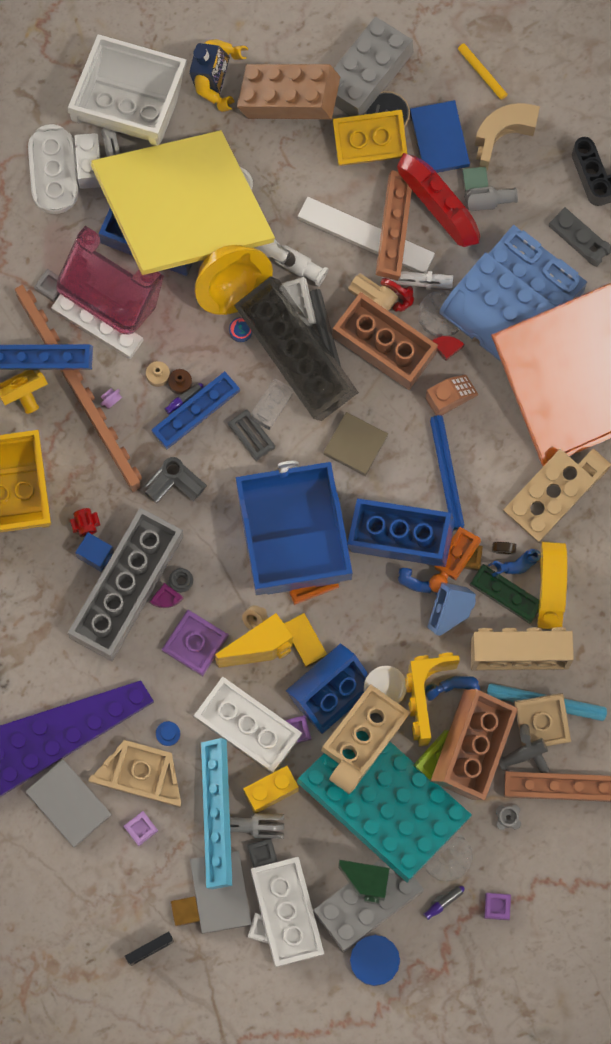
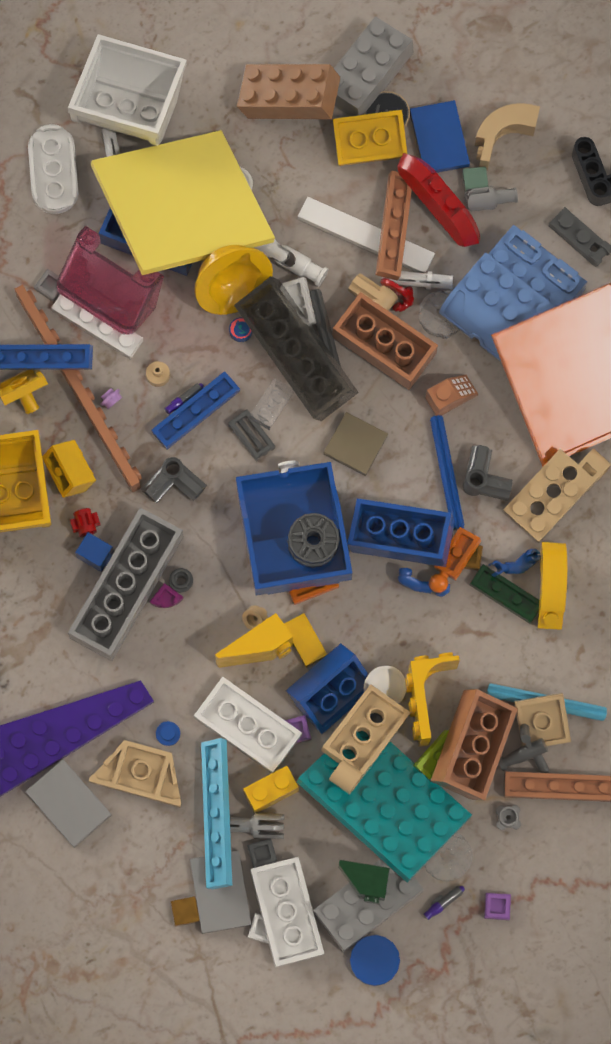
white brick [75,133,101,189] -> none
lavender tile [123,811,158,846] -> none
black tile [125,931,174,966] -> none
medium lavender tile [162,610,229,677] -> none
reddish brown tile [168,369,192,394] -> none
torso [190,39,248,112] -> none
blue arm [425,676,480,701] -> none
medium blue slope [427,582,476,636] -> none
red tile [432,336,465,361] -> none
yellow bar [458,43,508,100] -> none
tan brick [470,627,574,671] -> none
dark brown tile [492,542,517,555] -> none
none -> yellow brick [42,440,96,498]
none -> dark grey wheel [287,513,340,568]
none -> dark grey piece [463,445,513,501]

